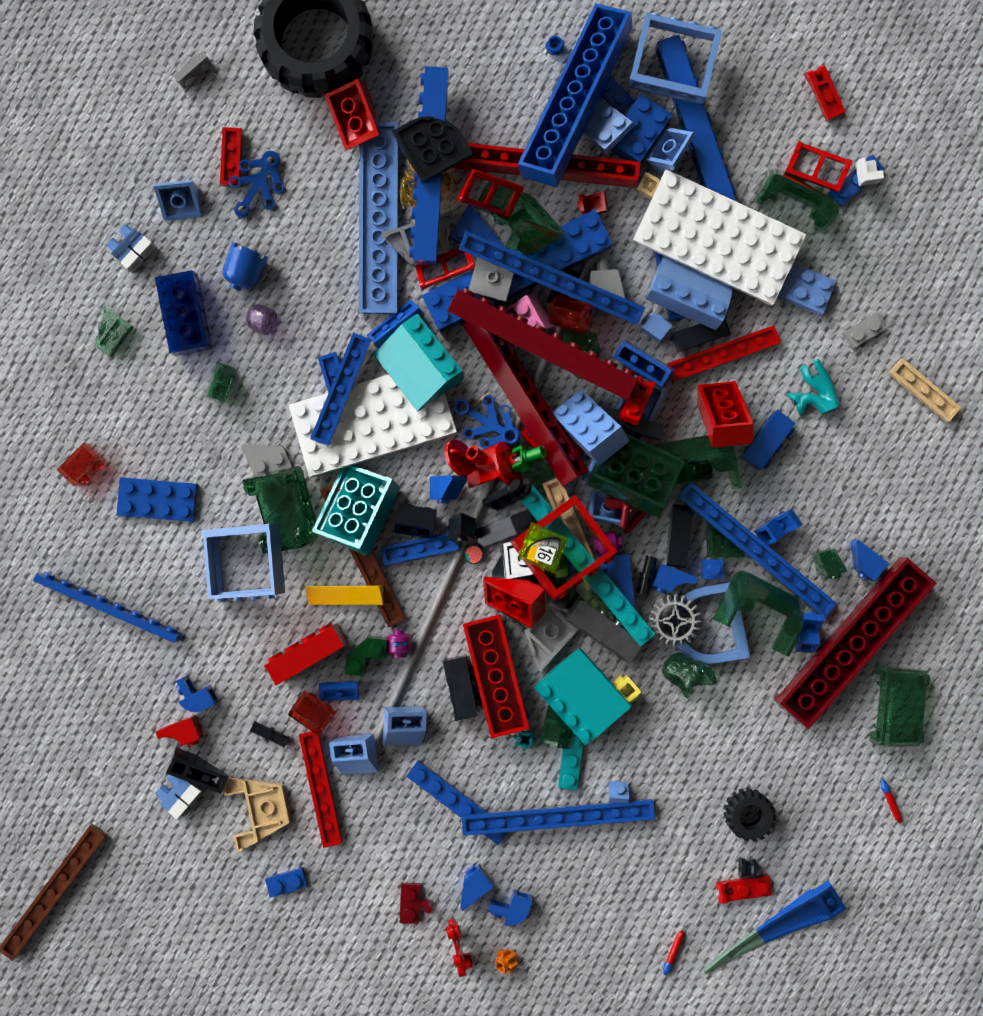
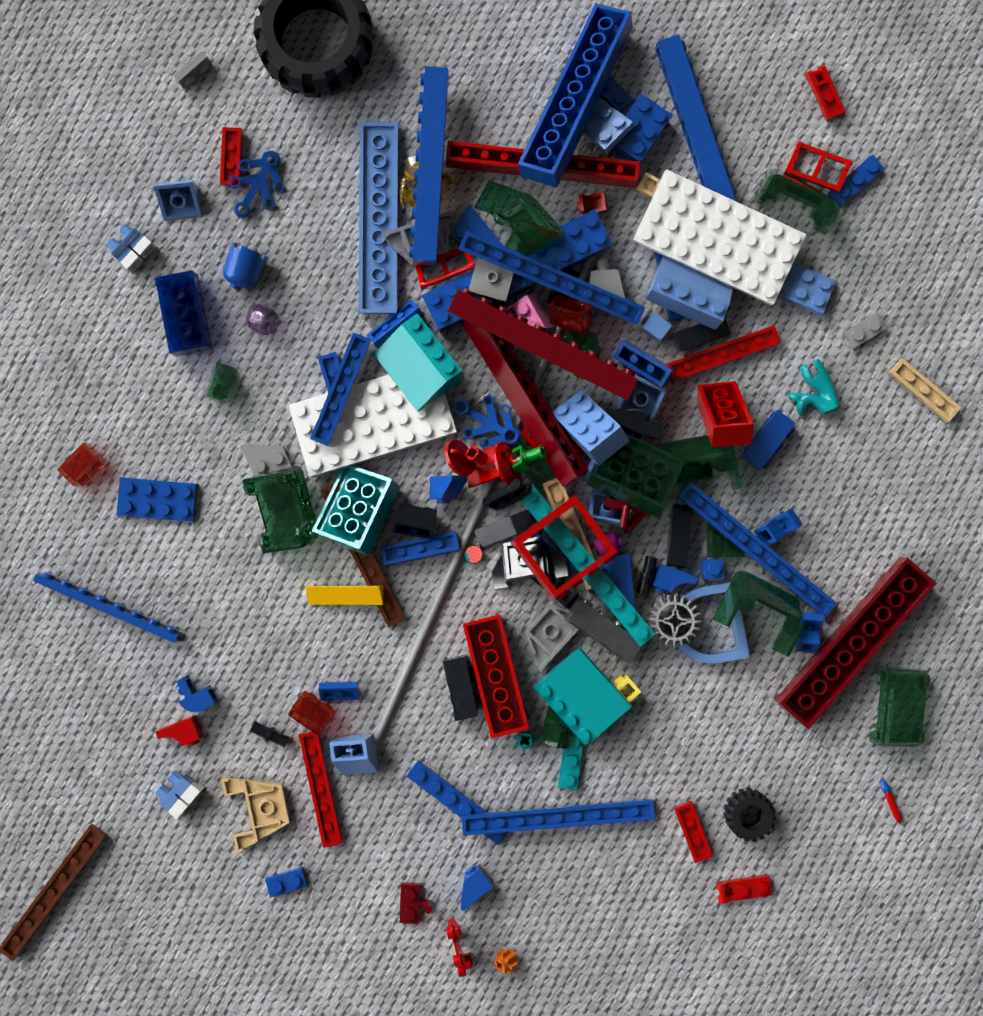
clear green wing [94,305,134,358] -> none
black slope [166,747,229,794] -> none
medium blue window [203,523,285,602] -> none
red brick [264,622,349,686] -> none
red slope [324,79,380,151] -> none
dark green brick [344,636,387,676] -> none
medium blue slope [383,706,427,746] -> none
magenta head [386,630,412,658] -> none
black plate [392,116,473,184] -> none
black brick [448,513,476,546] -> none
red window [458,169,524,218] -> none
red slope [483,577,545,628] -> none
blue brick [488,890,532,926] -> none
slope [517,522,568,574] -> none
blue plate [545,36,564,55] -> none
medium blue plate [608,781,629,803] -> none
red plate [619,376,656,426] -> none
medium blue window [628,13,722,105] -> none
medium blue slope [645,127,695,174] -> none
clear green hair [662,652,717,698] -> none
red piece [663,931,684,975] -> none
blue plate [703,881,847,974] -> none
black wheel [738,858,758,879] -> none
clear green slope [811,548,847,579] -> none
blue slope [850,539,889,582] -> none
white panel [855,158,884,186] -> none
none -> red plate [673,801,713,863]

